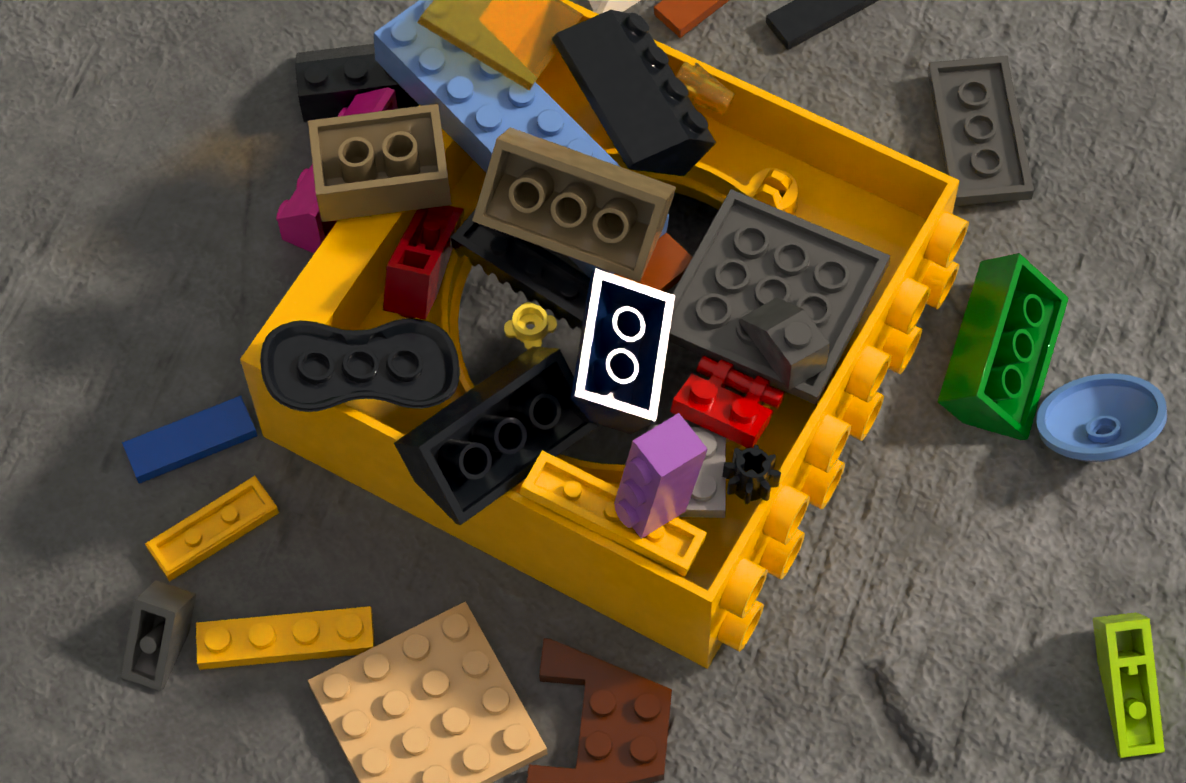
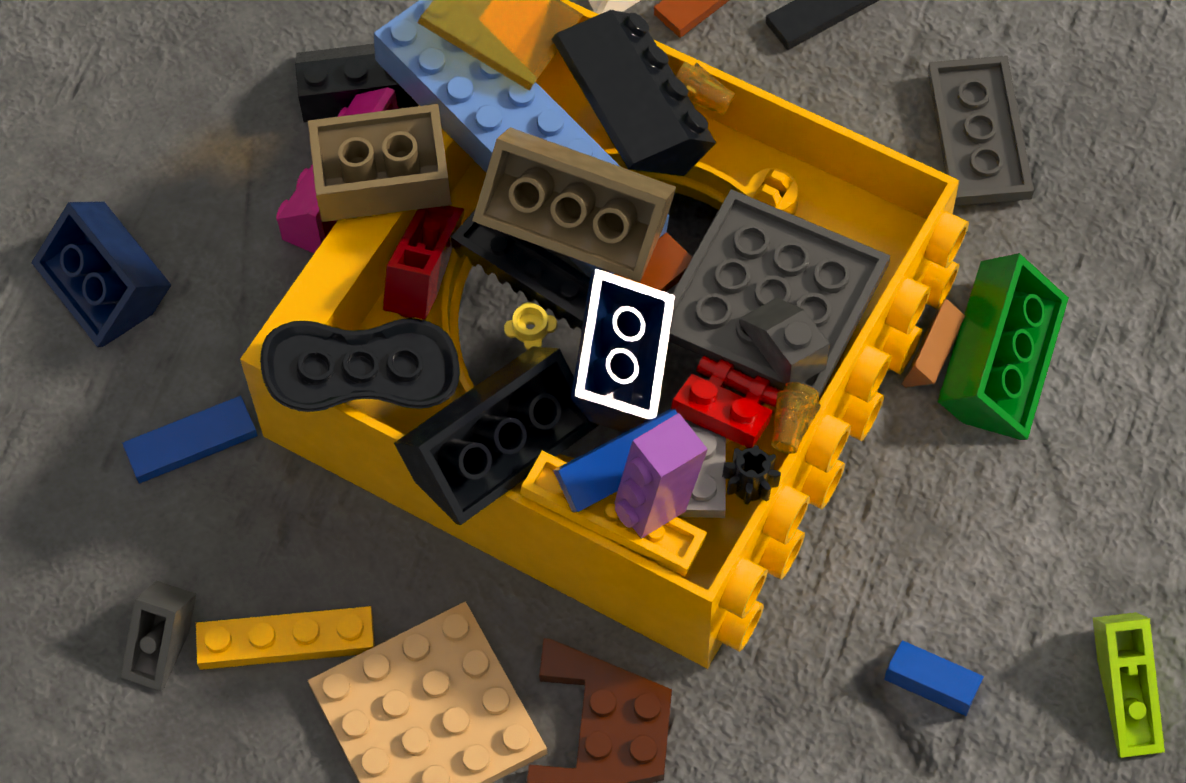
yellow tile [145,475,279,582] -> none
medium blue dish [1036,373,1167,462] -> none
none -> dark blue slope [31,202,171,347]
none -> blue tile [553,409,678,512]
none -> clear yellow cone [771,382,821,454]
none -> blue slope [884,640,984,716]
none -> medium nougat slope [902,299,965,388]

